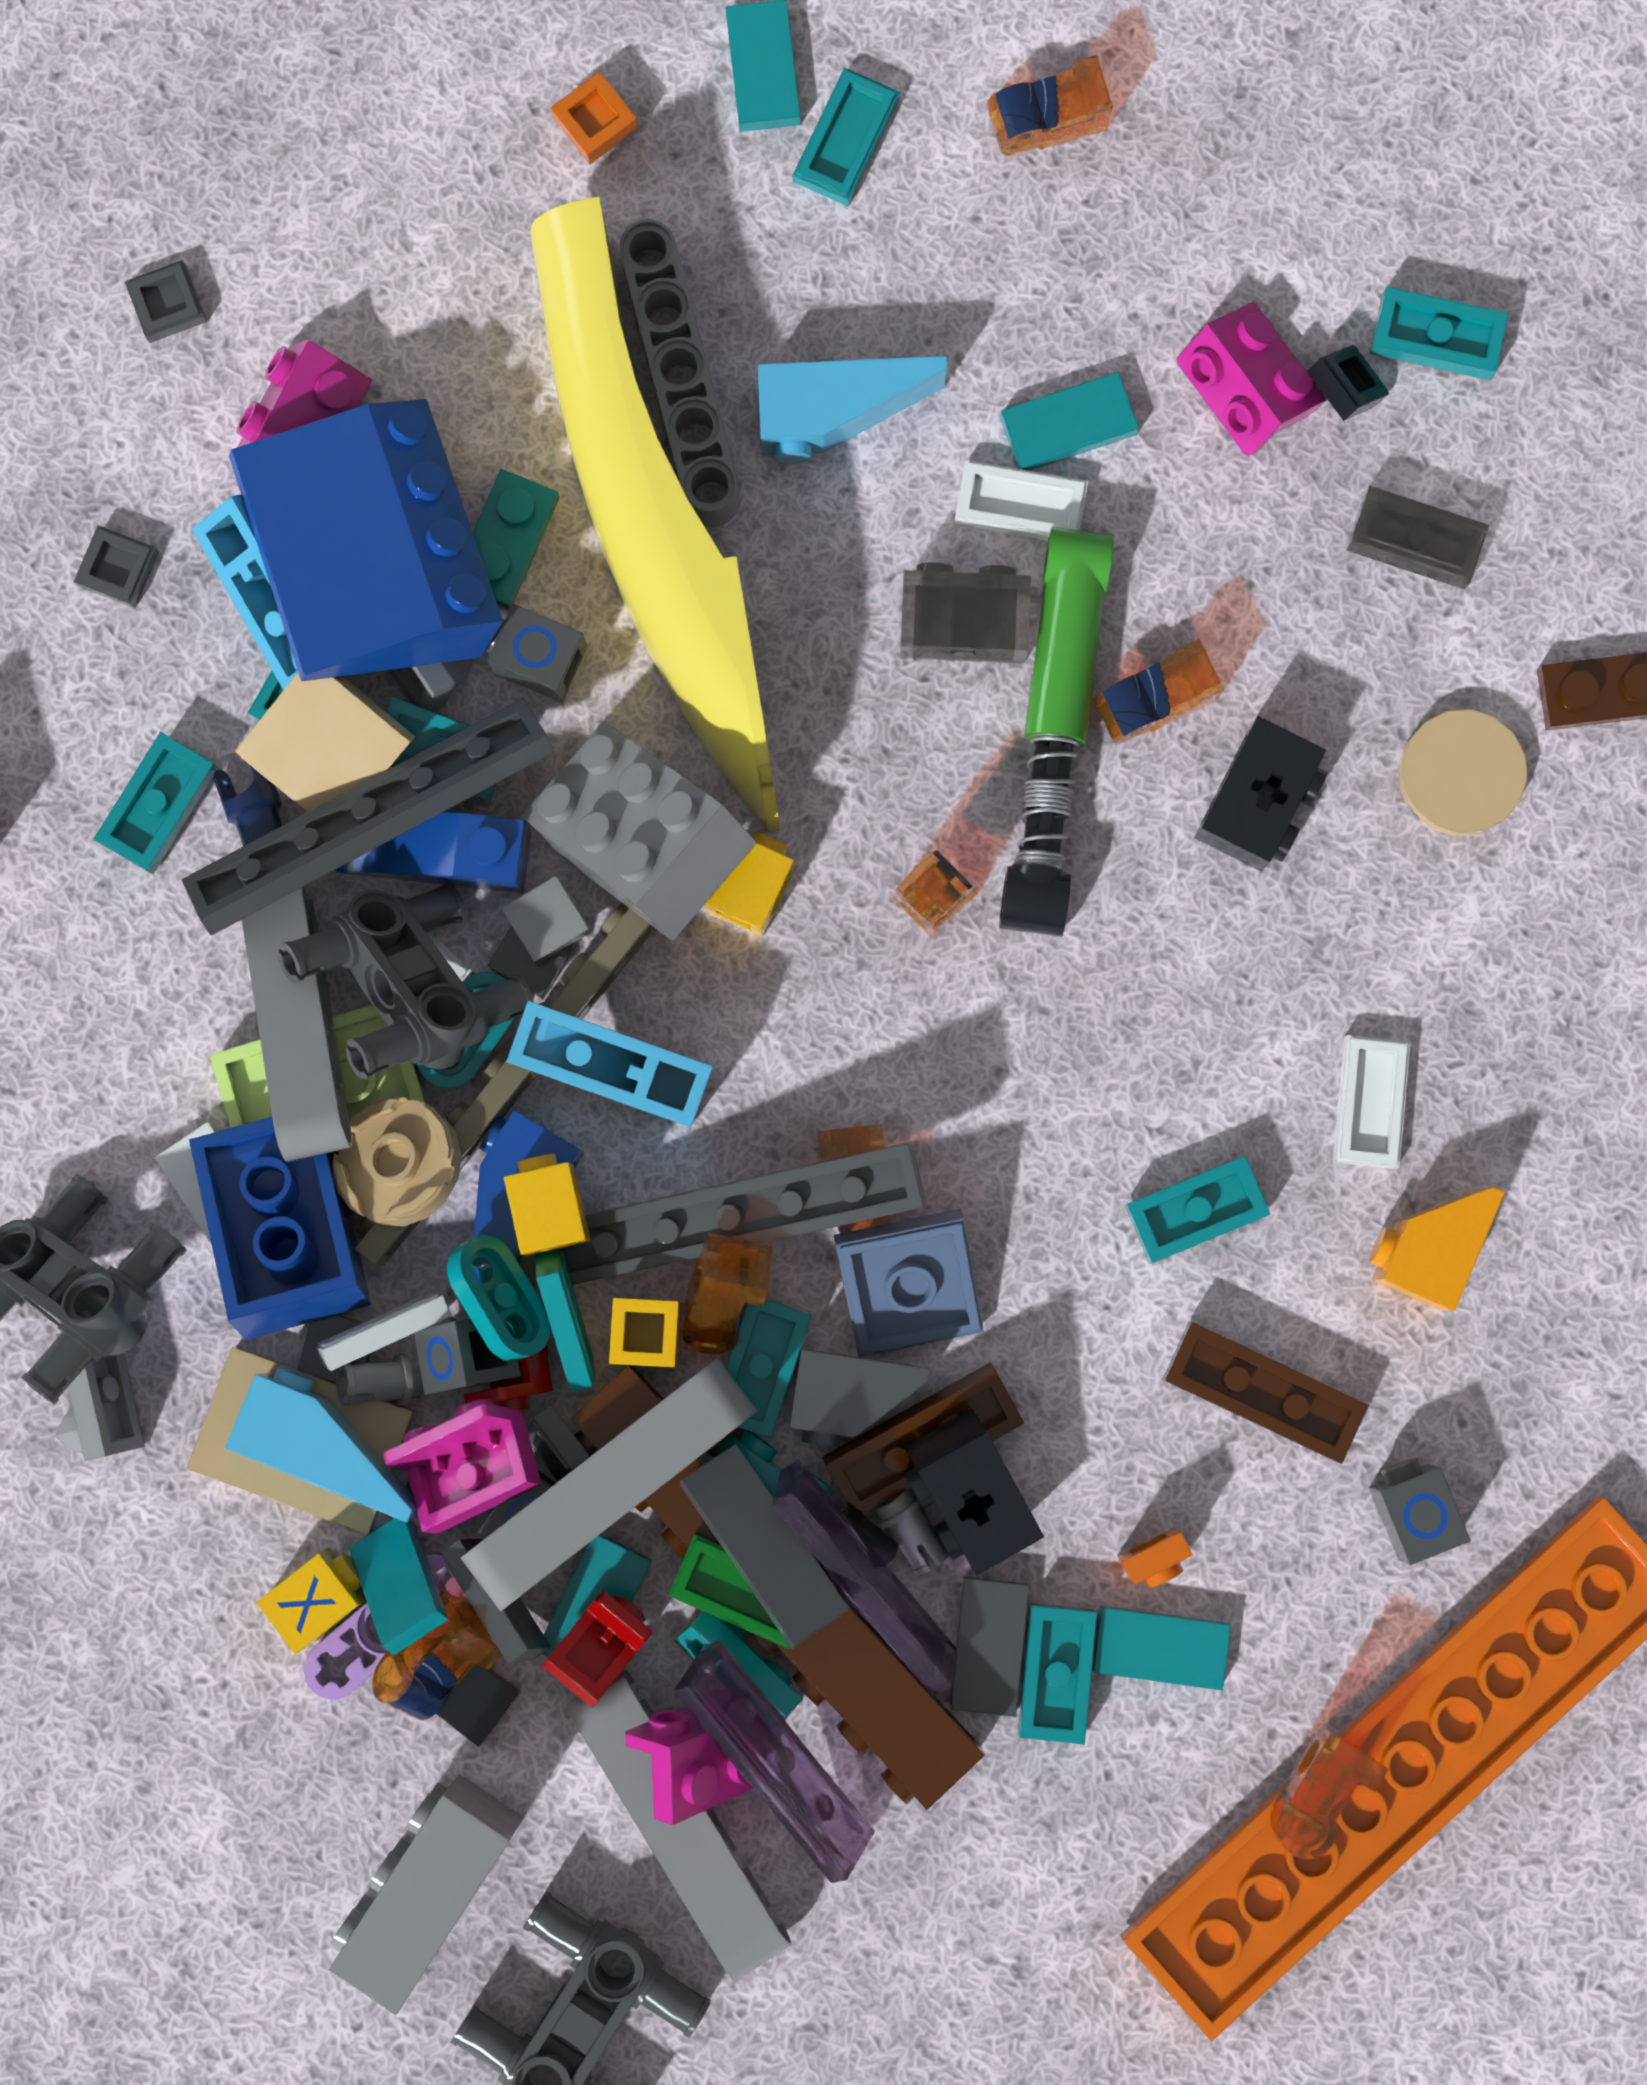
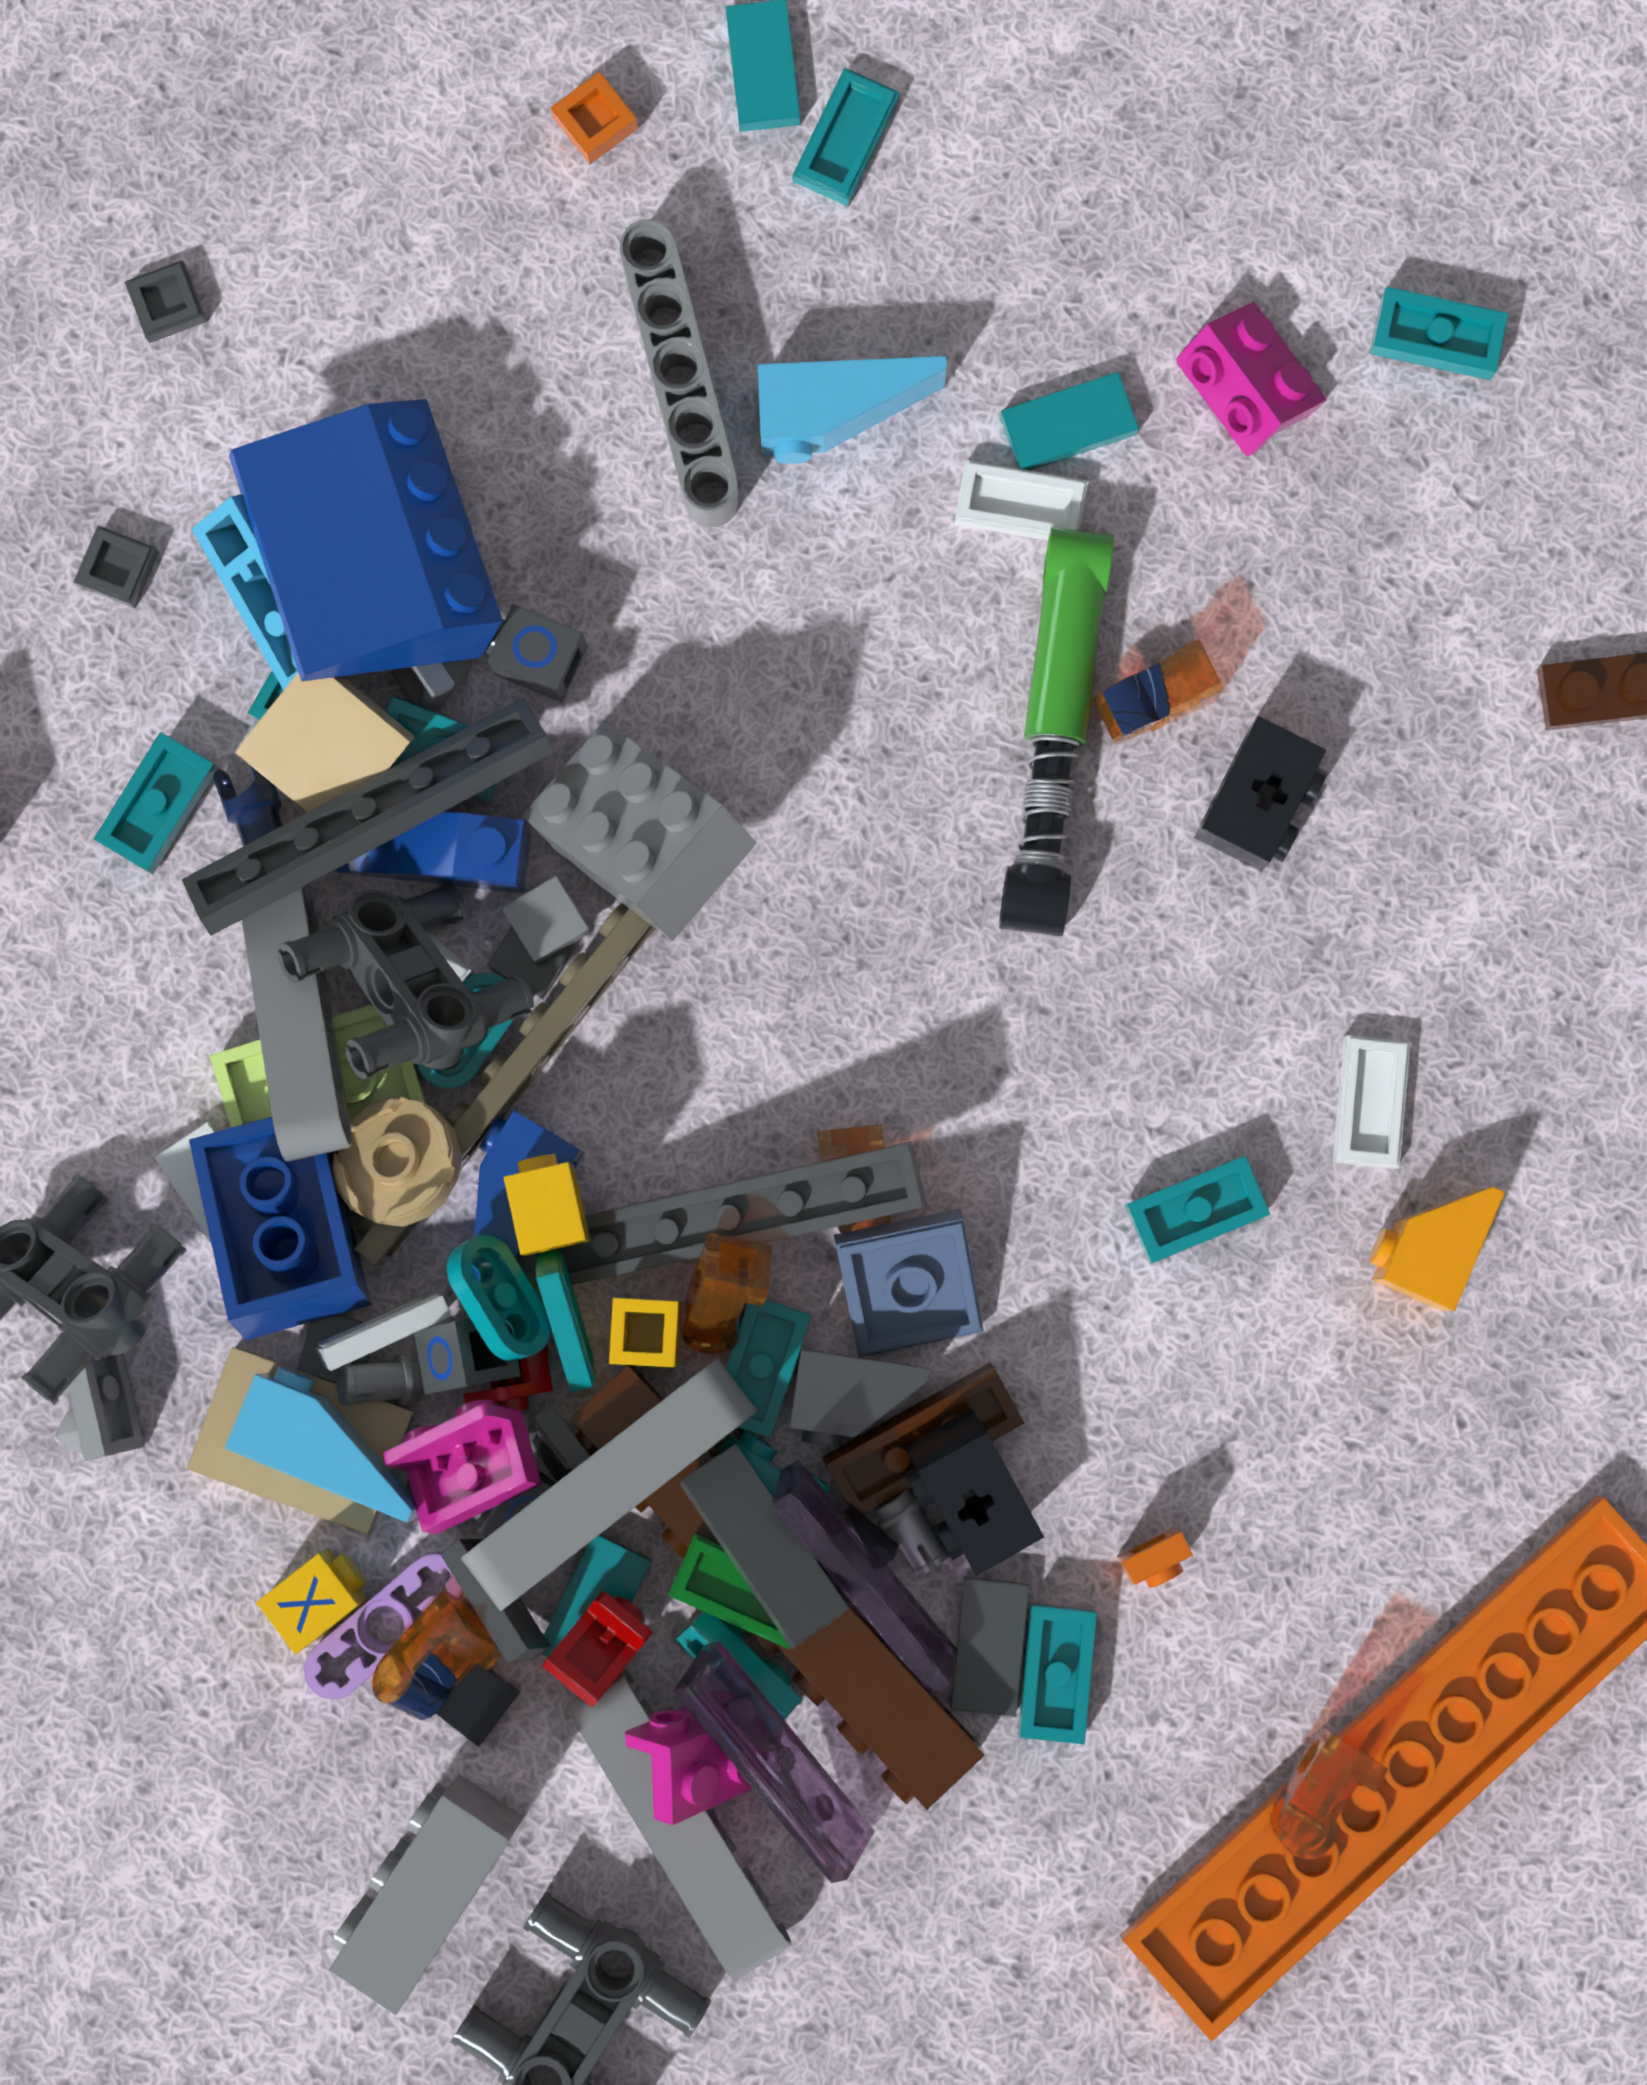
dark pink bracket [236,339,373,447] -> none
teal tile [349,1518,449,1656] -> none
teal plate [473,469,560,609] -> none
medium azure slope [506,1001,713,1128] -> none
light yellow slope [530,197,780,832] -> none
yellow brick [704,832,795,937] -> none
clear orange leg [893,849,978,939] -> none
clear smoke brick [899,562,1031,664] -> none
clear orange leg [986,55,1113,156] -> none
teal tile [1092,1605,1231,1691] -> none
reddish brown plate [1162,1322,1369,1464] -> none
black tile [1307,345,1389,421] -> none
clear smoke plate [1346,485,1489,590] -> none
dark grey brick [1369,1458,1471,1565] -> none
tan tile [1398,709,1528,836] -> none

